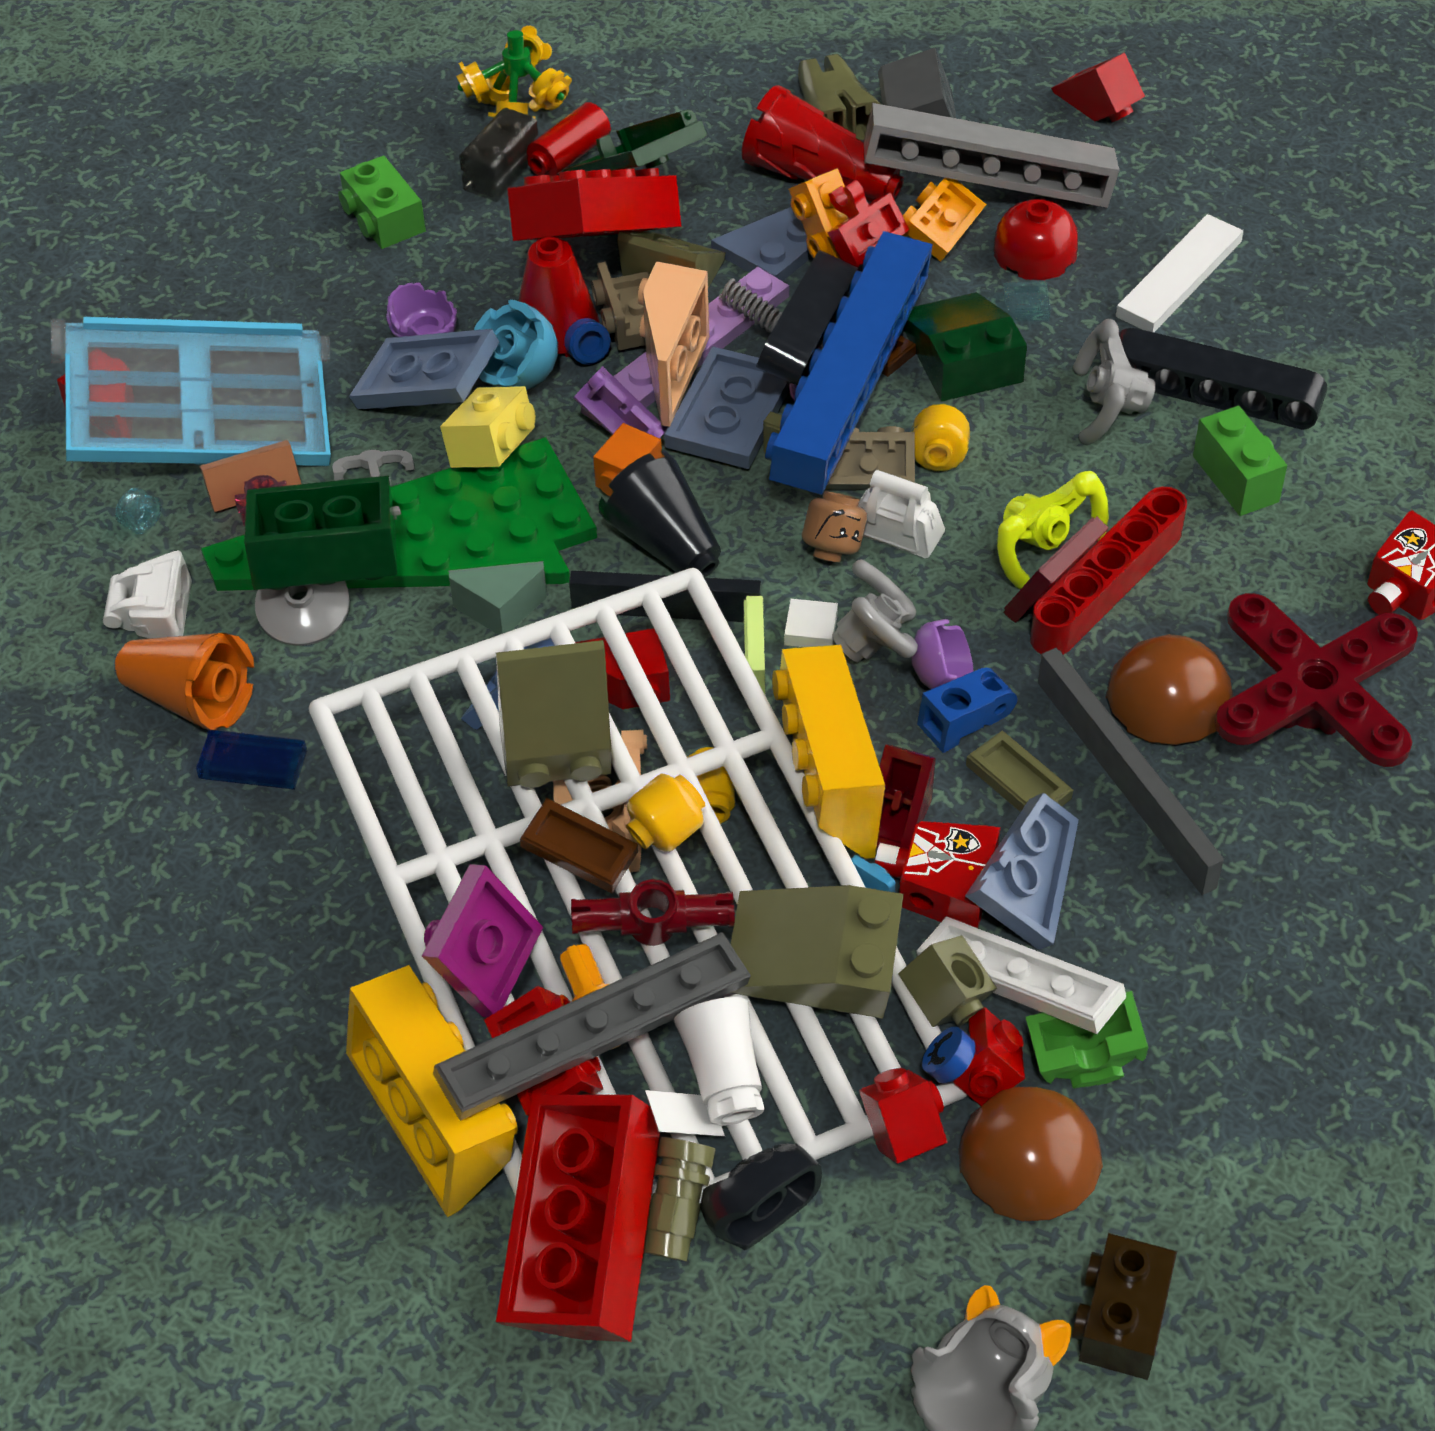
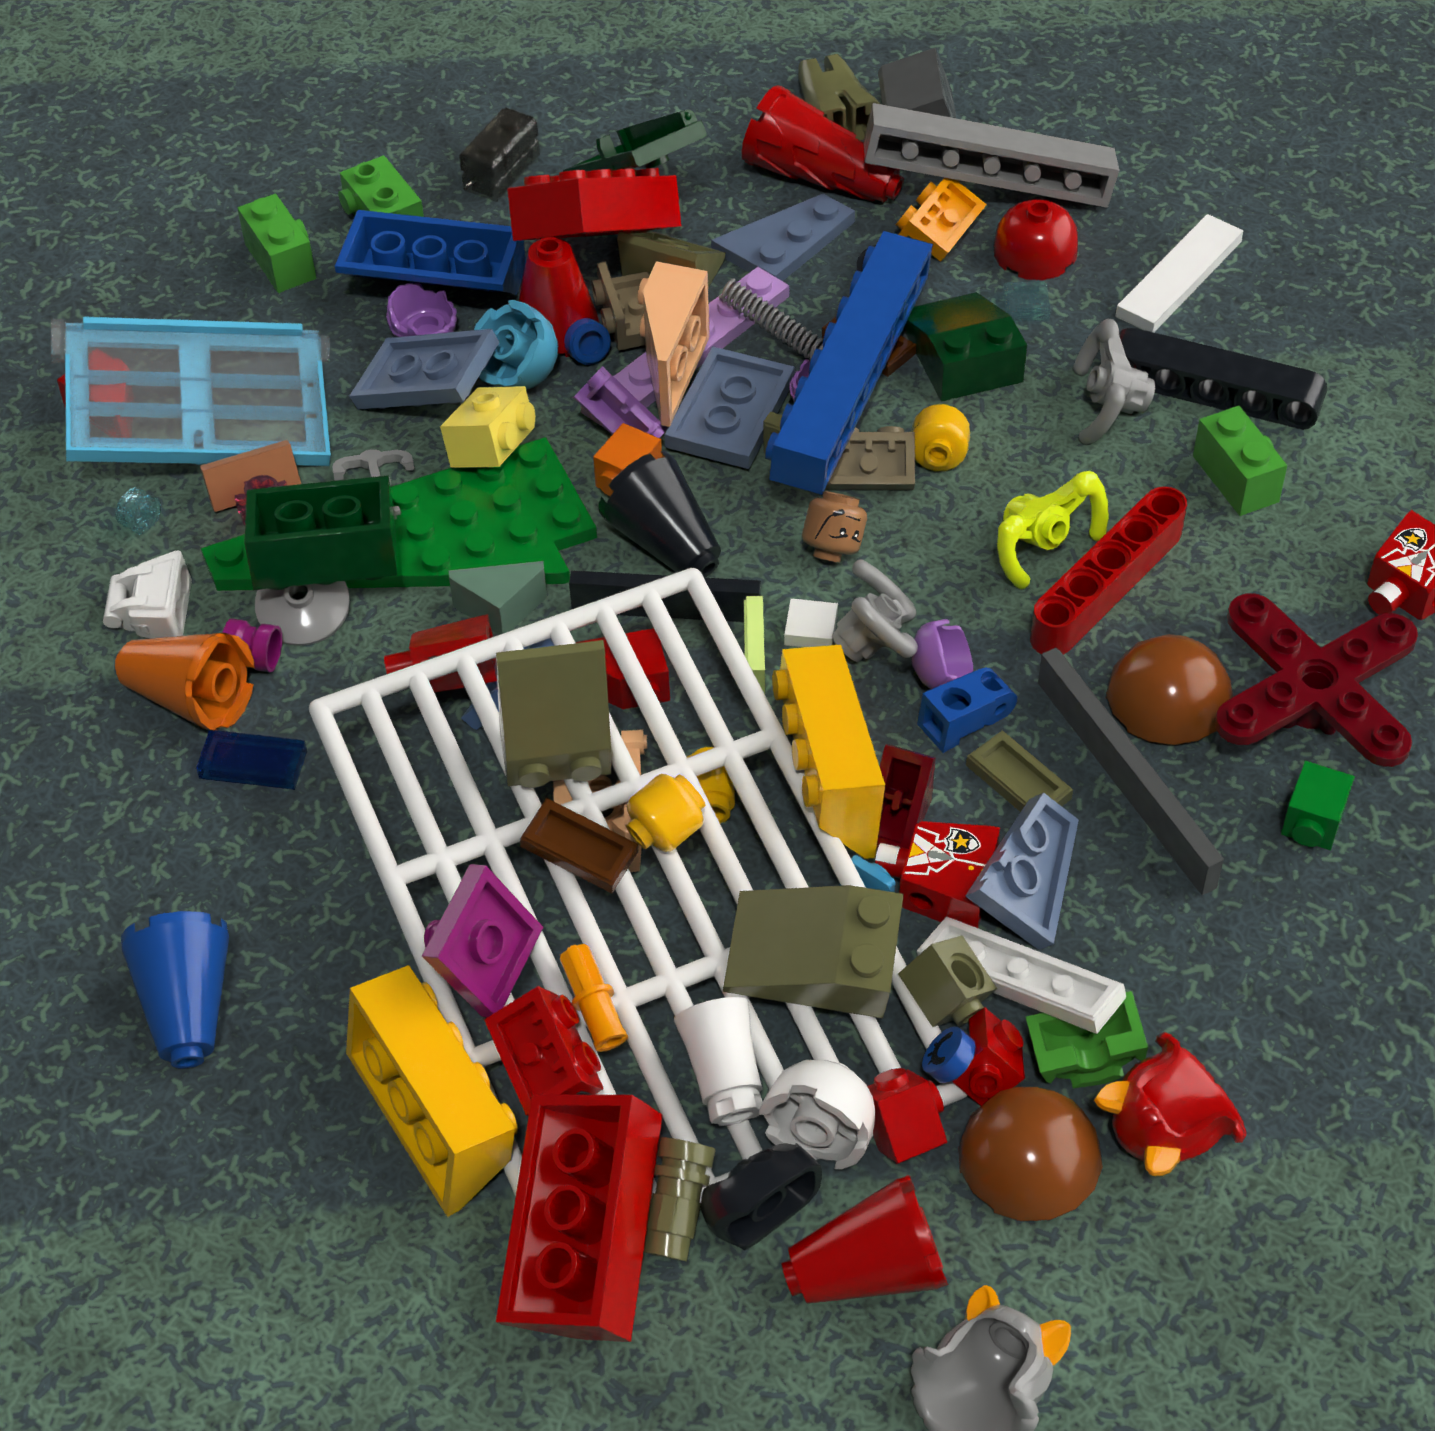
dark grey tile [433,932,751,1121] -> none
yellow plant [456,25,572,131] -> none
red brick [527,102,611,176] -> none
dark red pin [571,879,735,946] -> none
white sticker [645,1090,725,1136] -> none
black beam [756,250,859,386] -> none
light orange bracket [789,168,848,260] -> none
red plate [828,180,910,267] -> none
white piece [858,470,945,558] -> none
dark red tile [1003,517,1109,623] -> none
red slope [1051,52,1145,122] -> none
dark brown brick [1072,1233,1177,1380] -> none
none -> blue cone [121,911,229,1068]
none -> magenta wheel [222,619,282,672]
none -> bright green brick [237,194,317,293]
none -> blue slope [335,210,526,295]
none -> red torso [384,614,497,693]
none -> white cylinder [759,1060,875,1169]
none -> red cone [781,1175,948,1304]
none -> red hair [1094,1032,1247,1176]
none -> green brick [1281,761,1355,851]

